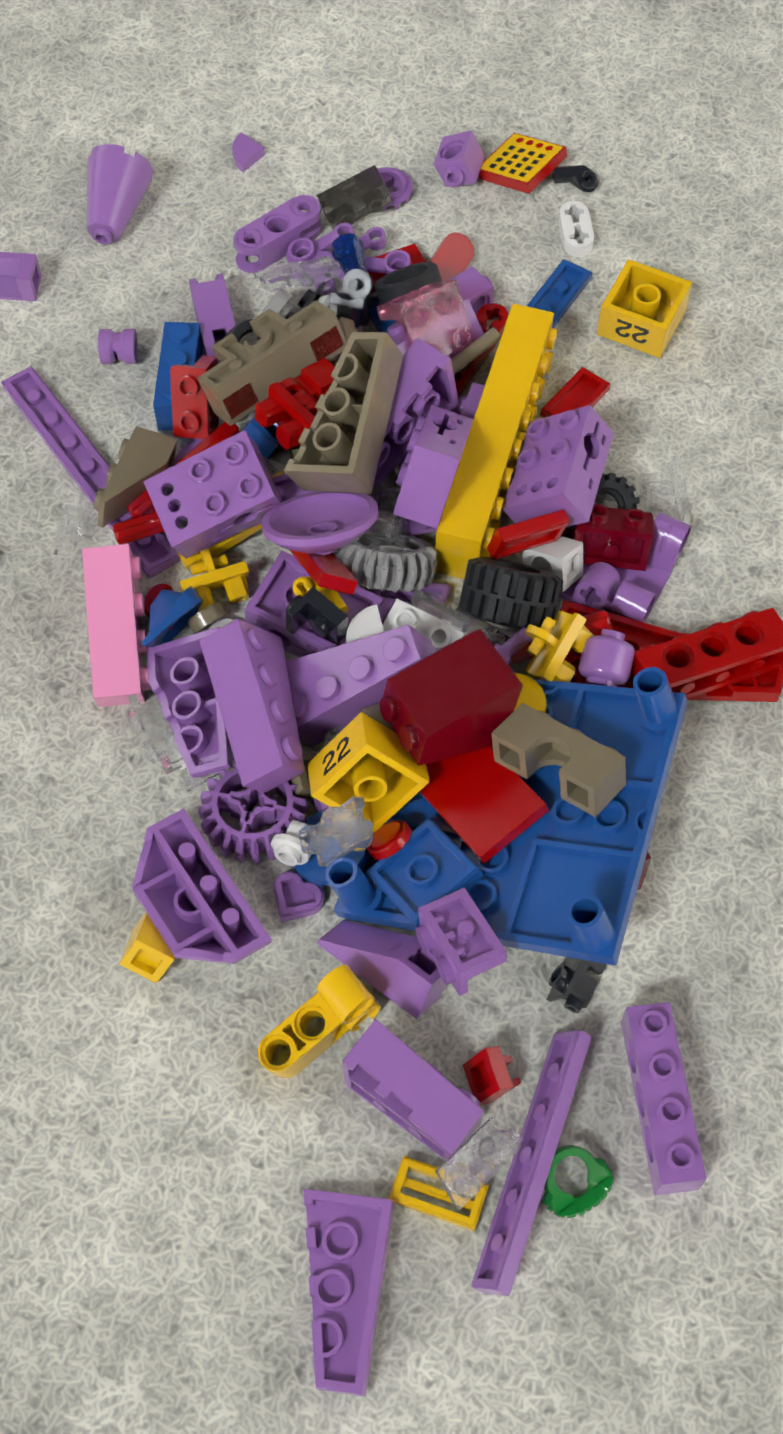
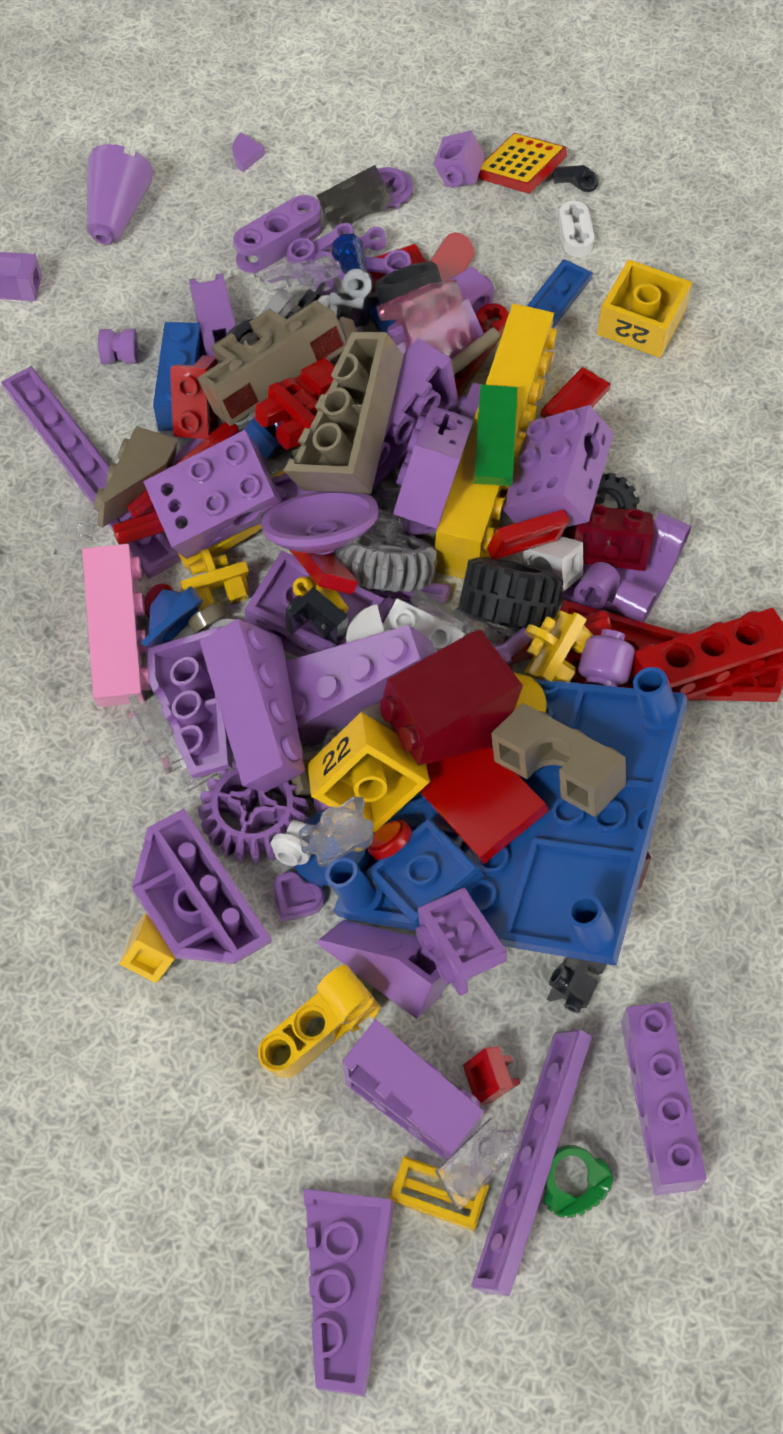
none -> green tile [474,385,518,486]

